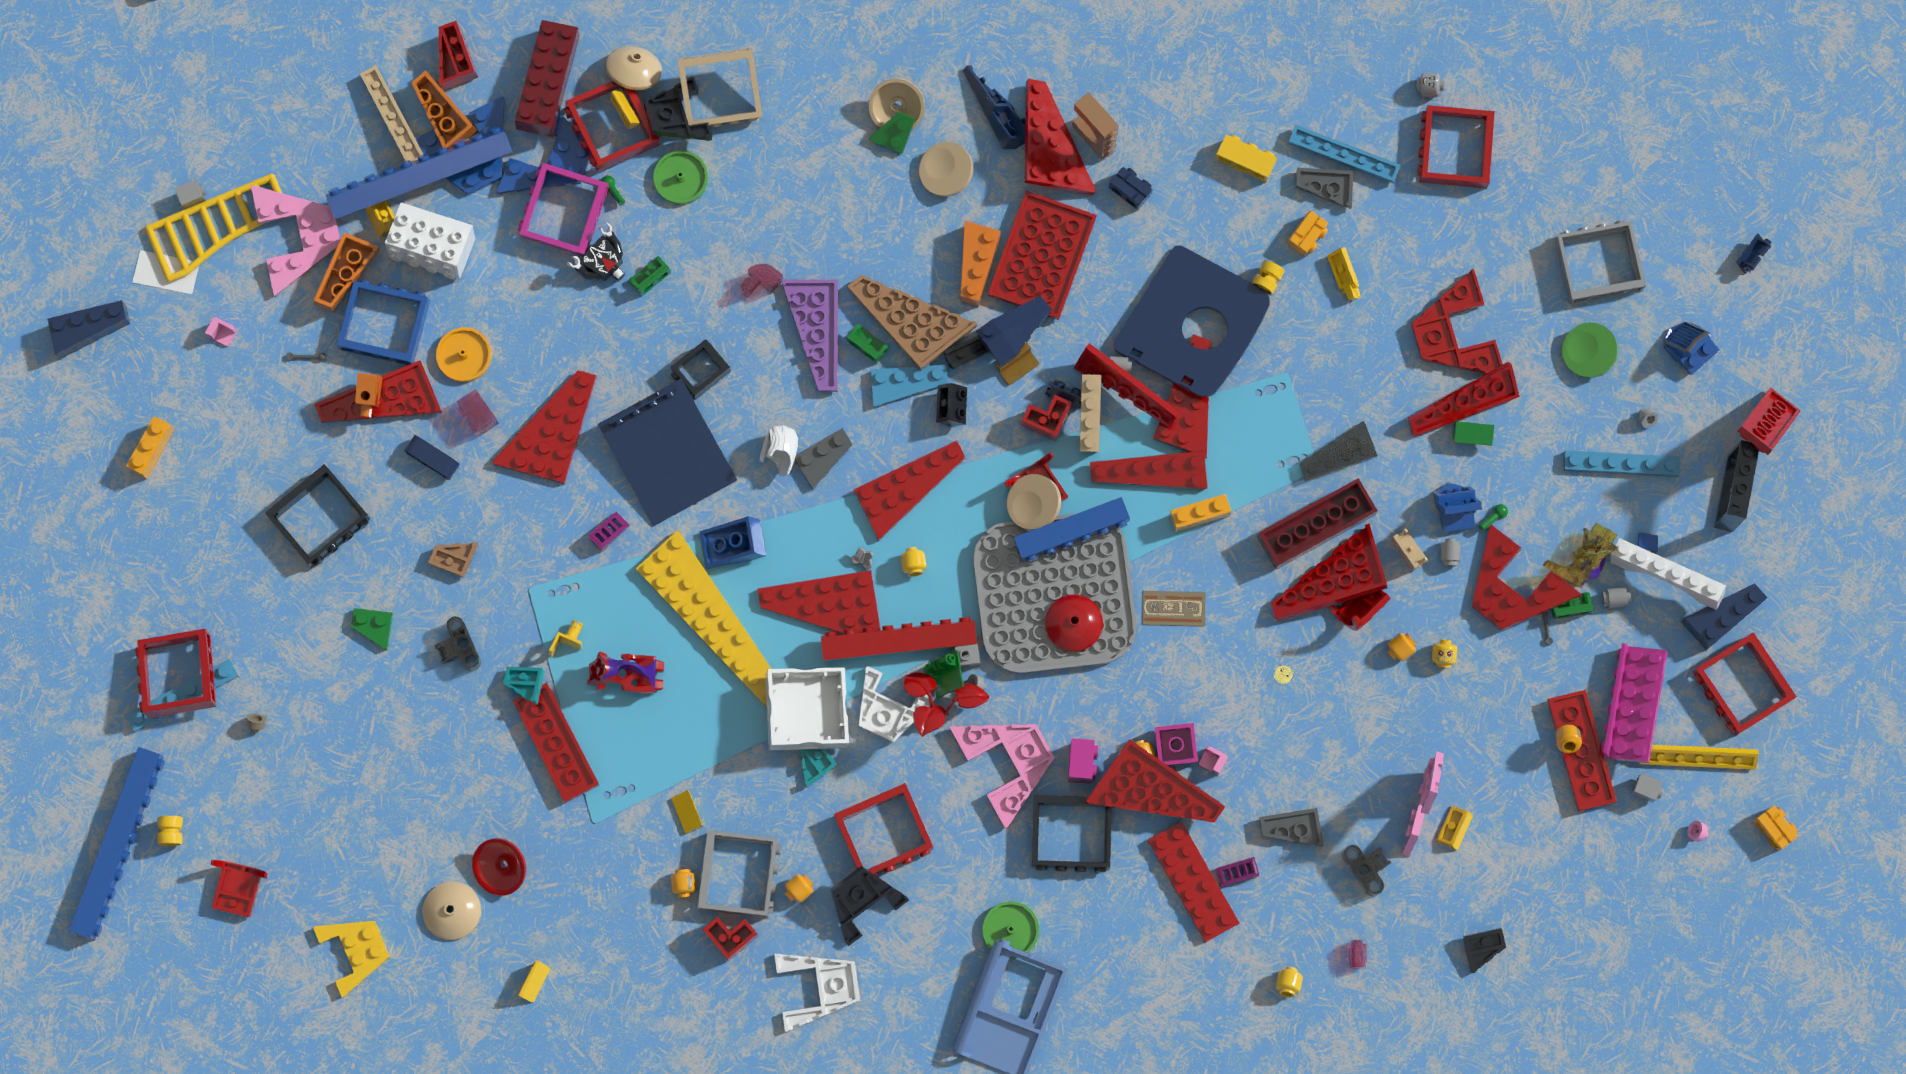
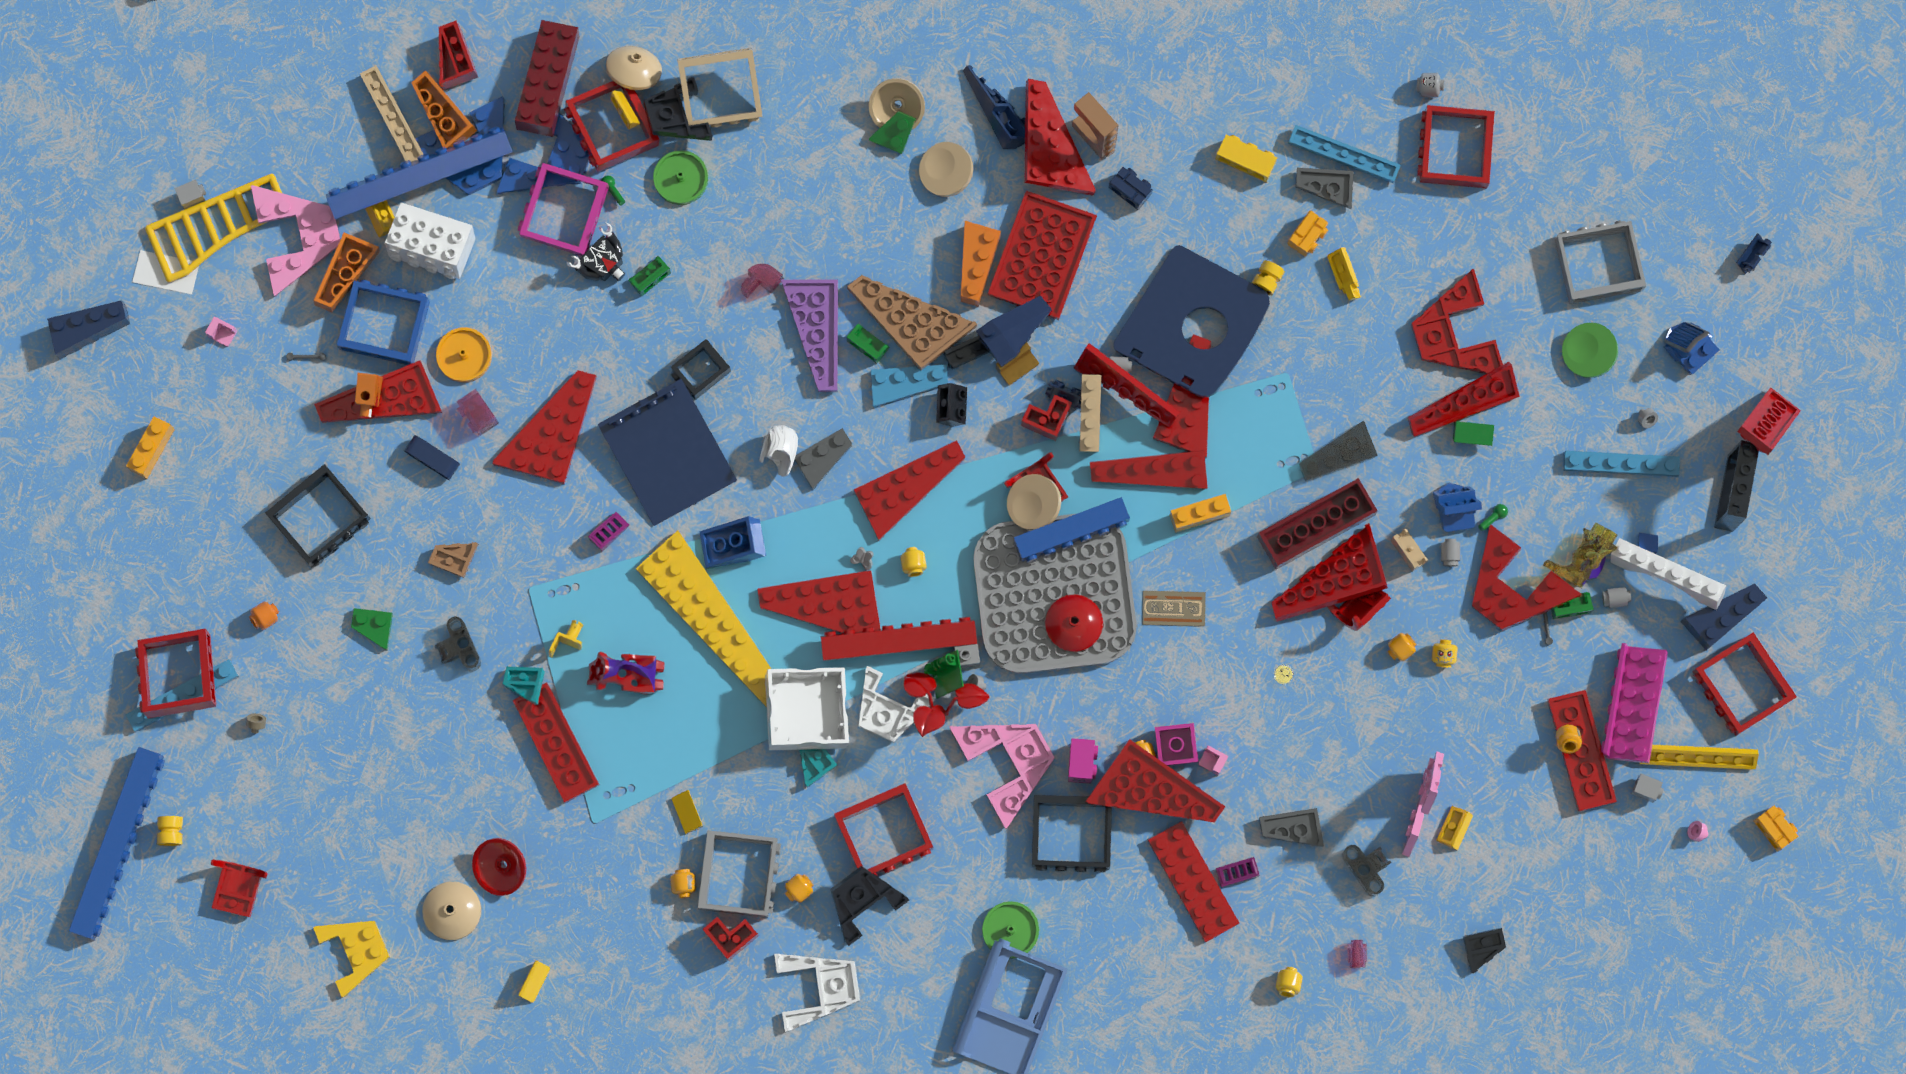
none -> orange head [249,601,279,630]

